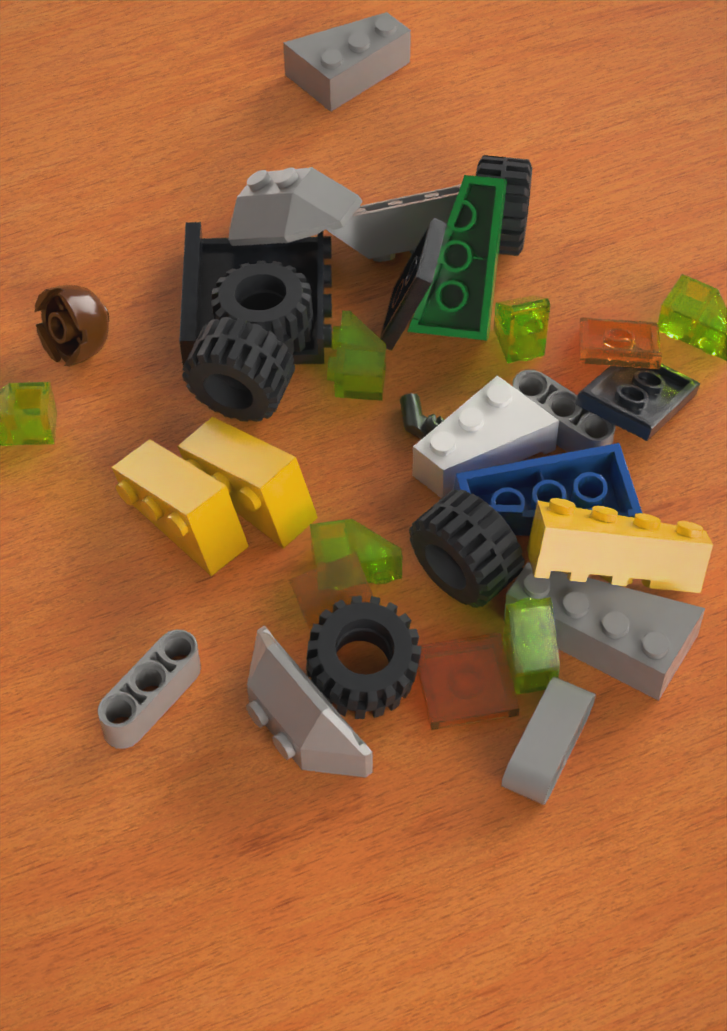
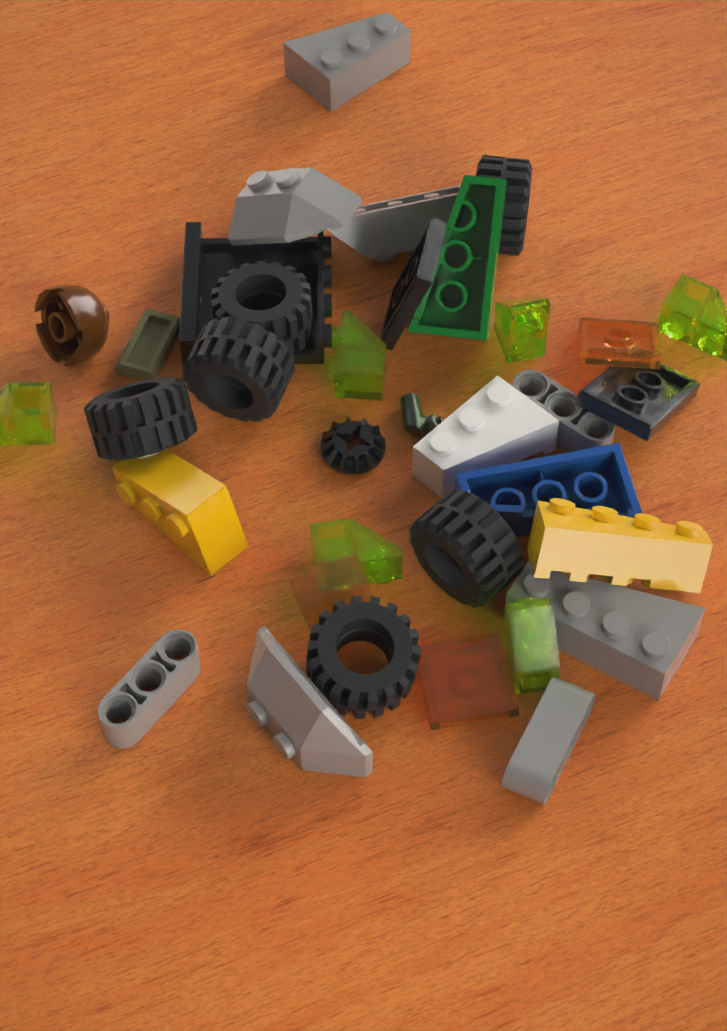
yellow wedge [177,417,318,549] -> none
none -> black tyre [84,377,198,460]
none -> olive tile [116,309,181,381]
none -> black gear [320,416,386,474]

